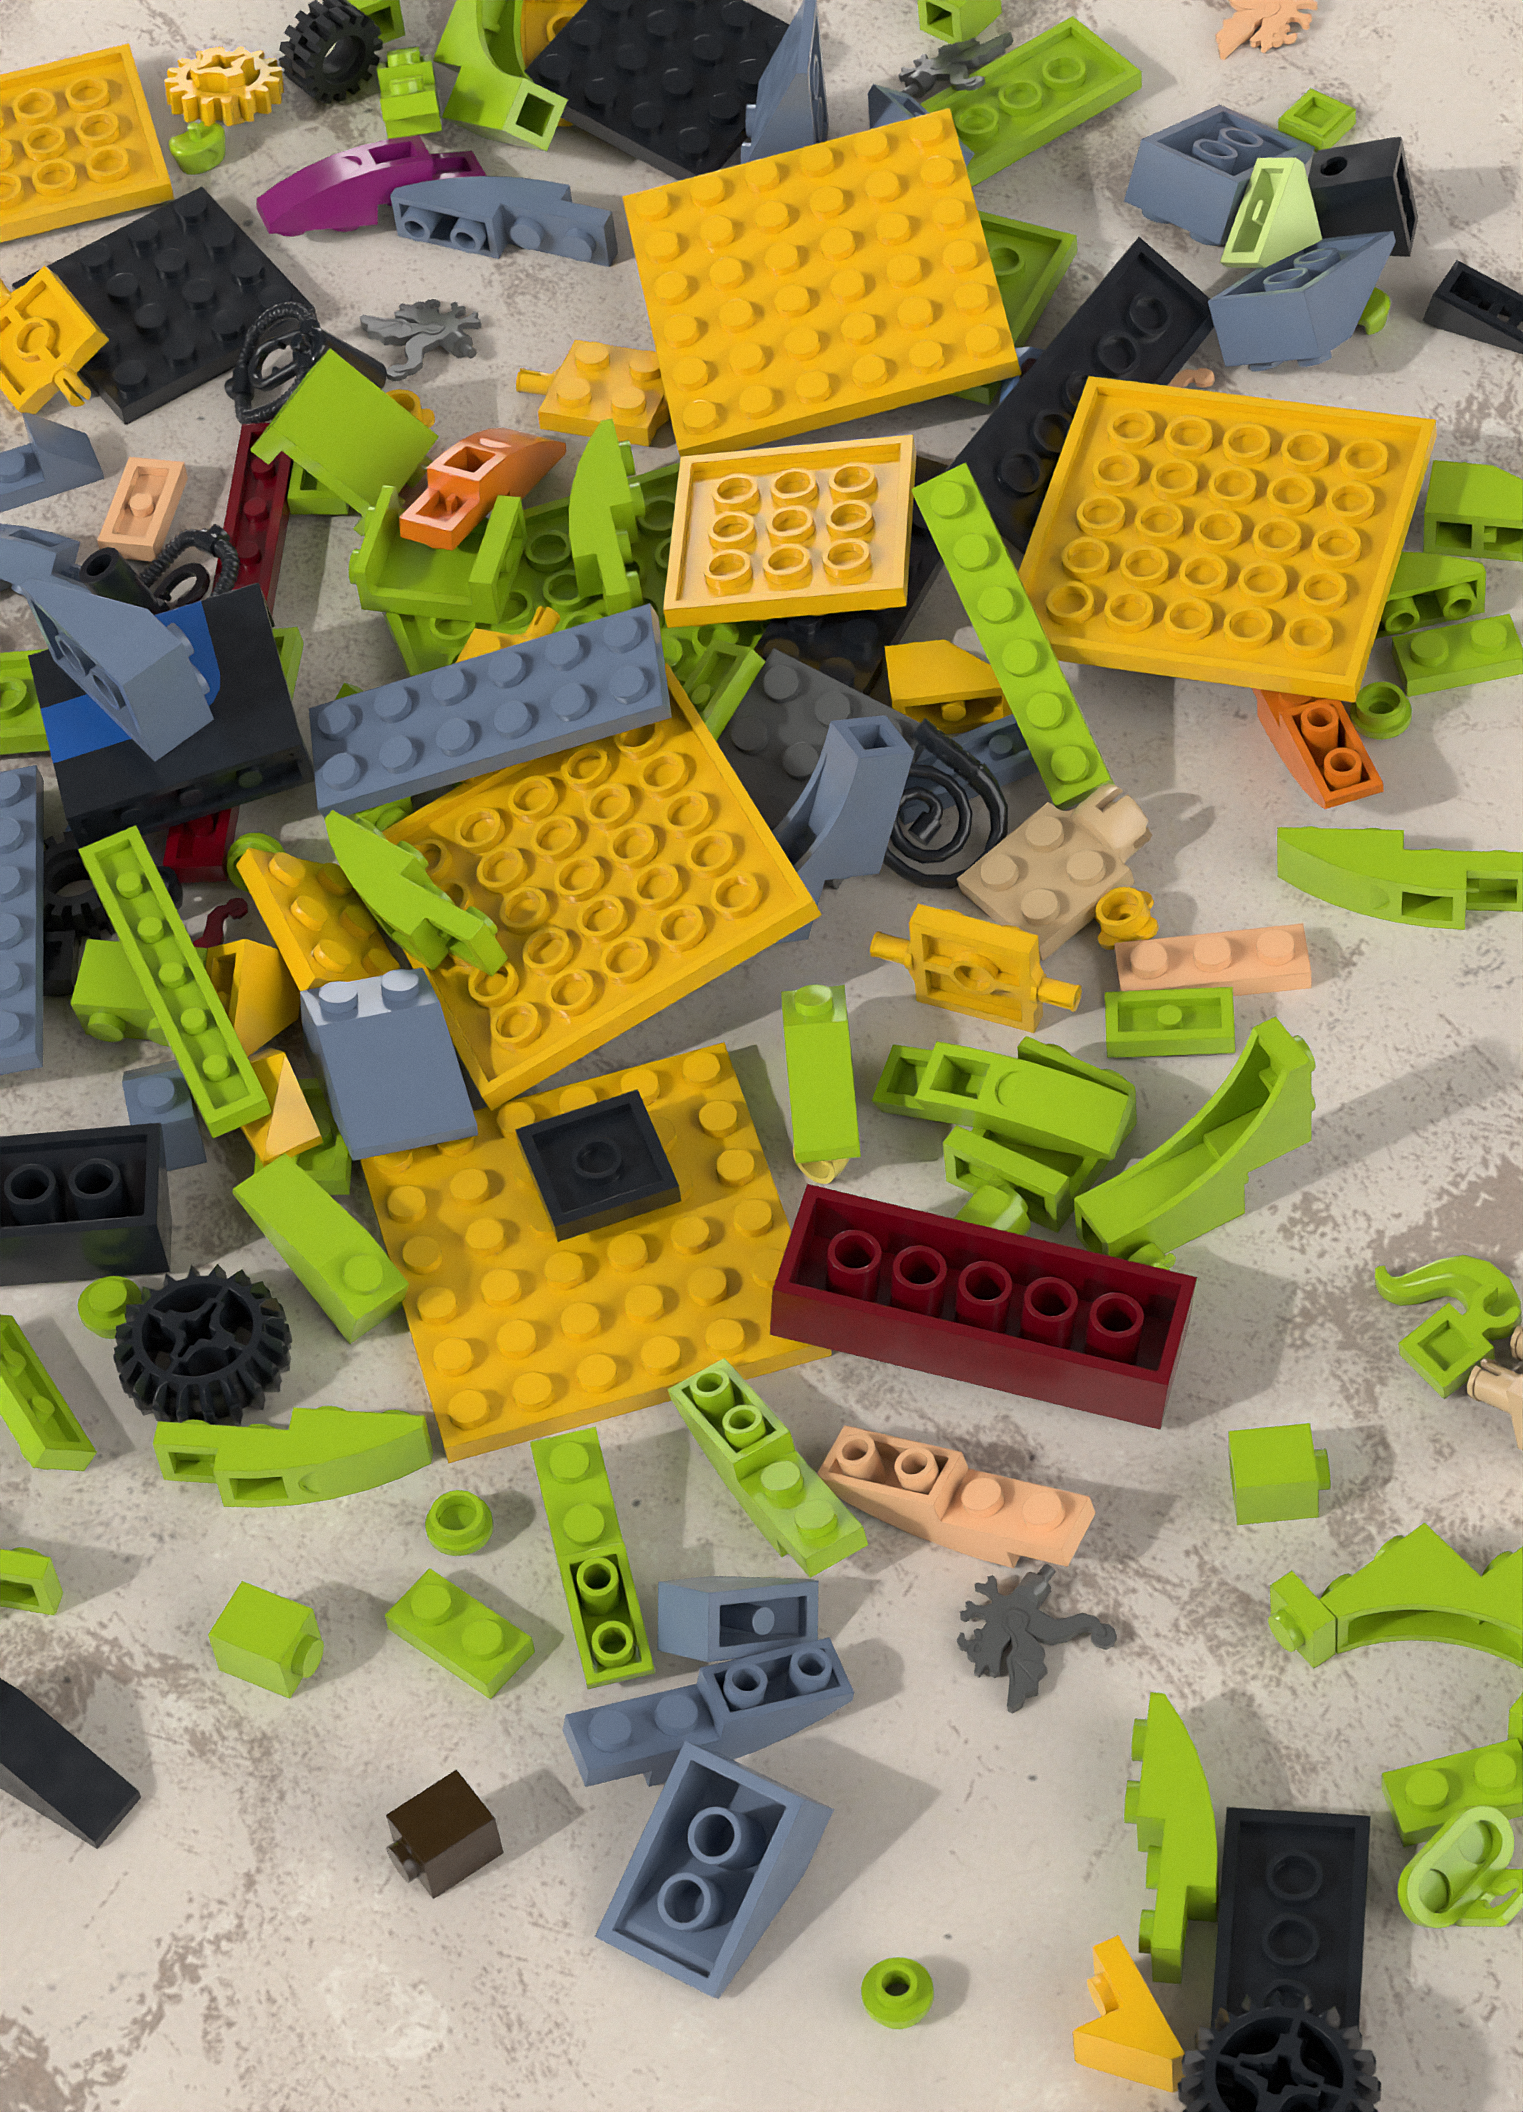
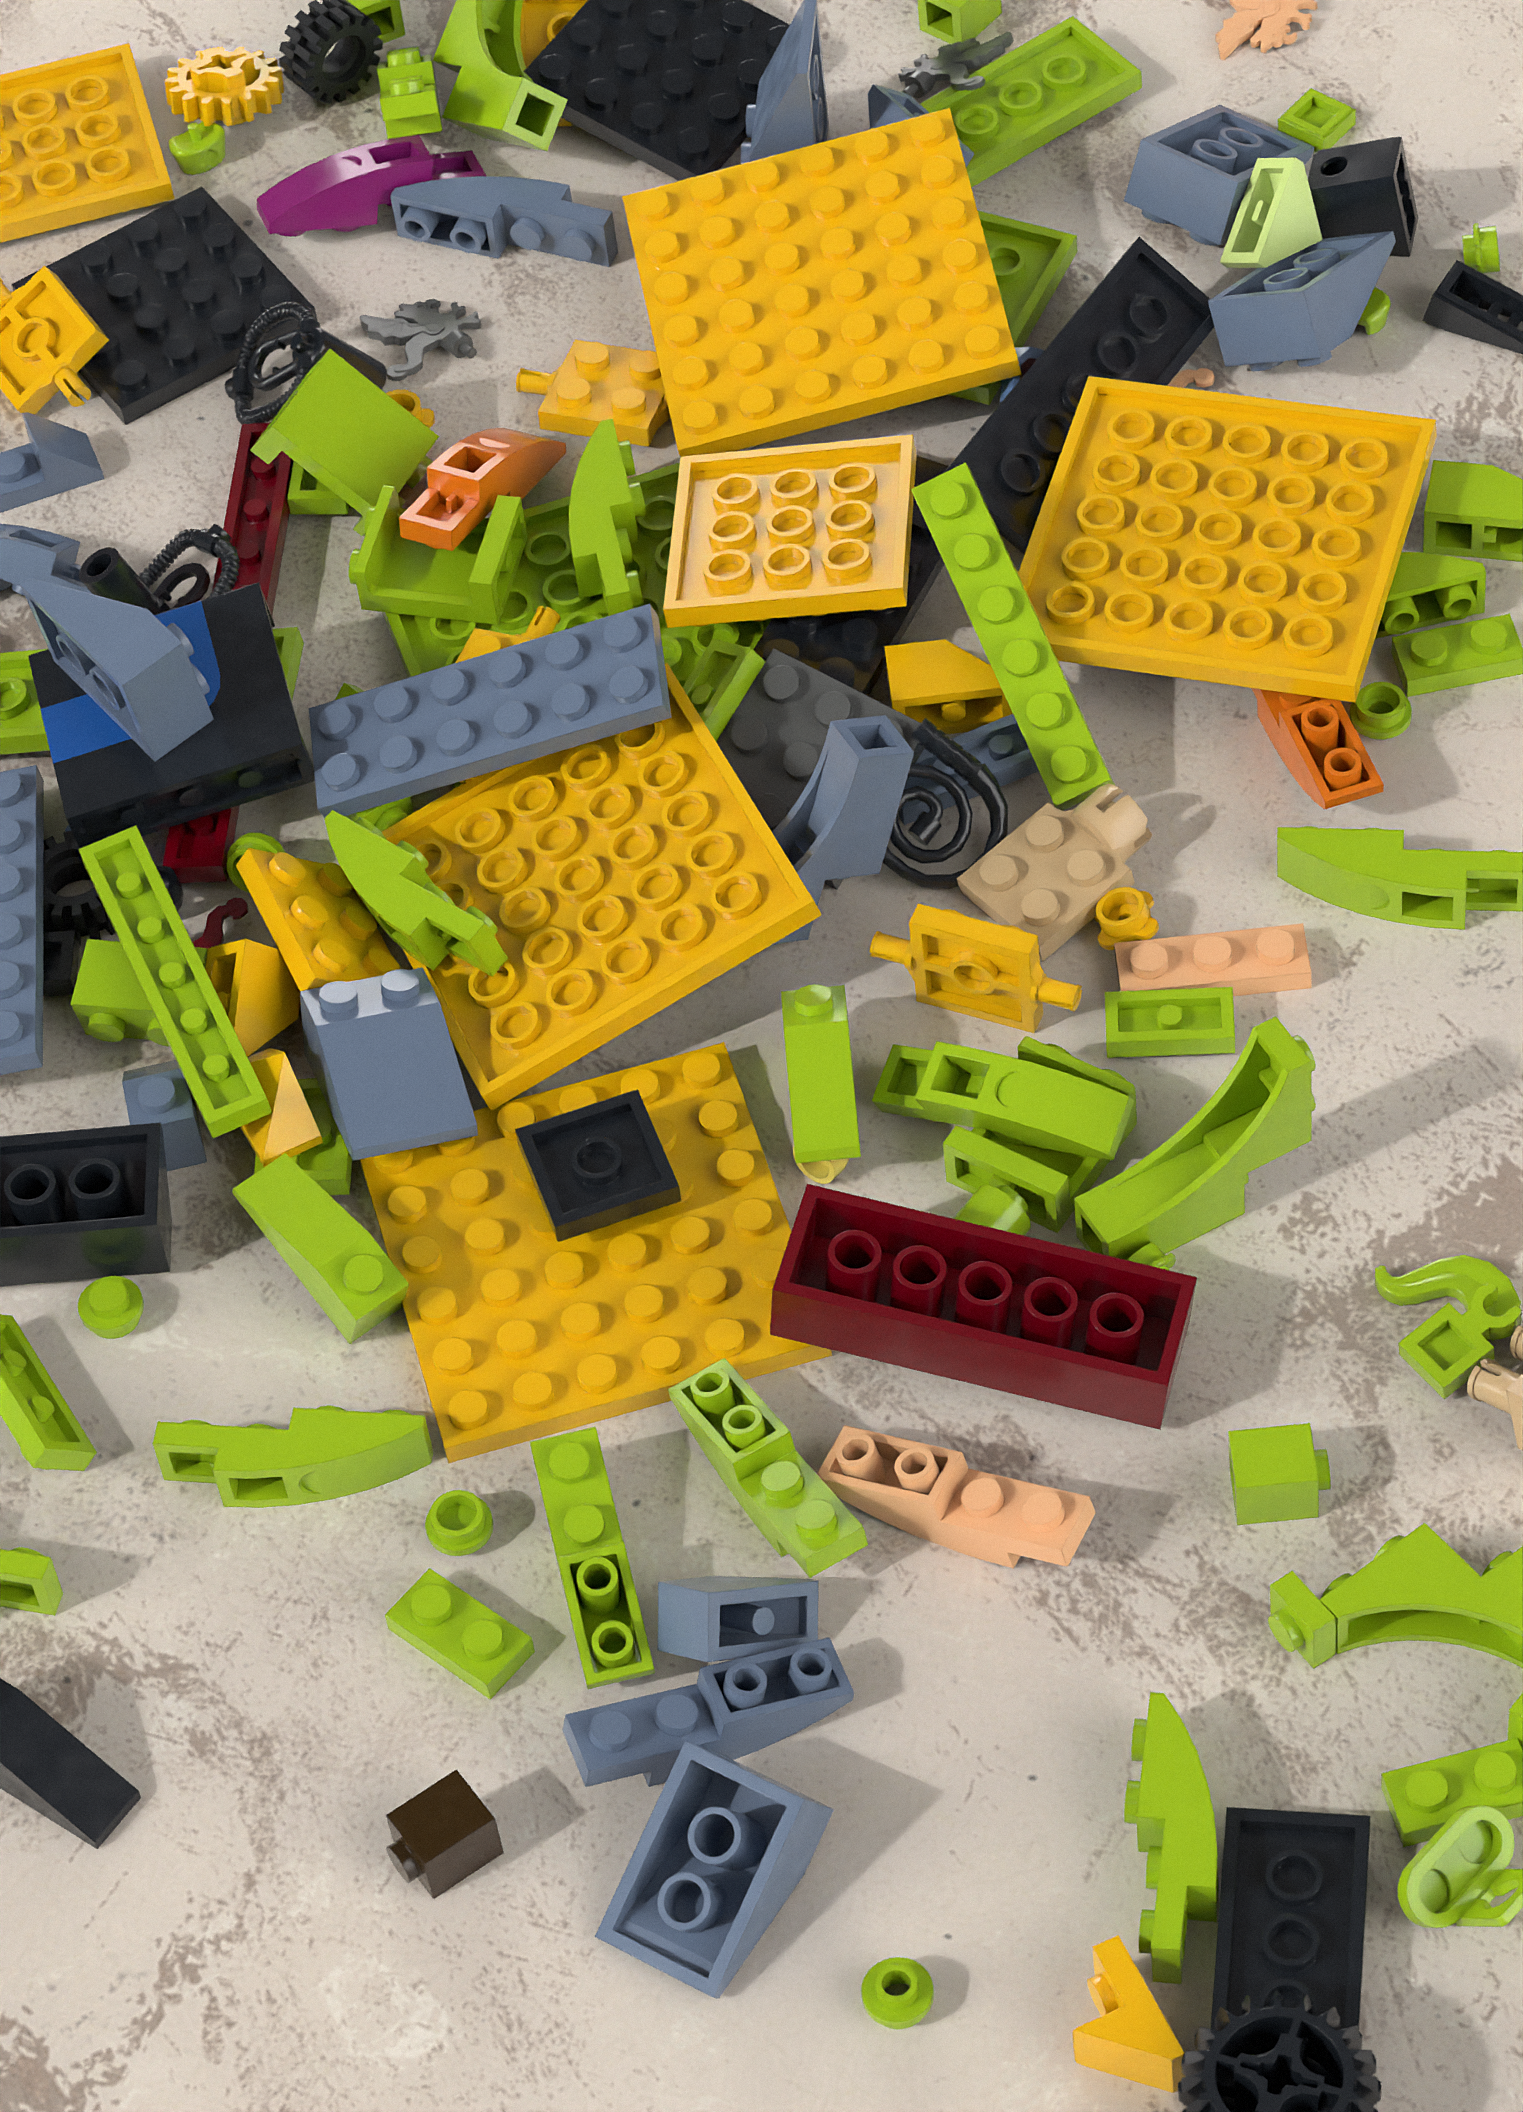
light nougat plate [97,457,188,562] -> none
black gear [113,1264,293,1425] -> none
lime brick [208,1581,324,1699] -> none
dark grey piece [957,1564,1117,1713] -> none
none -> lime plate [1462,223,1500,273]

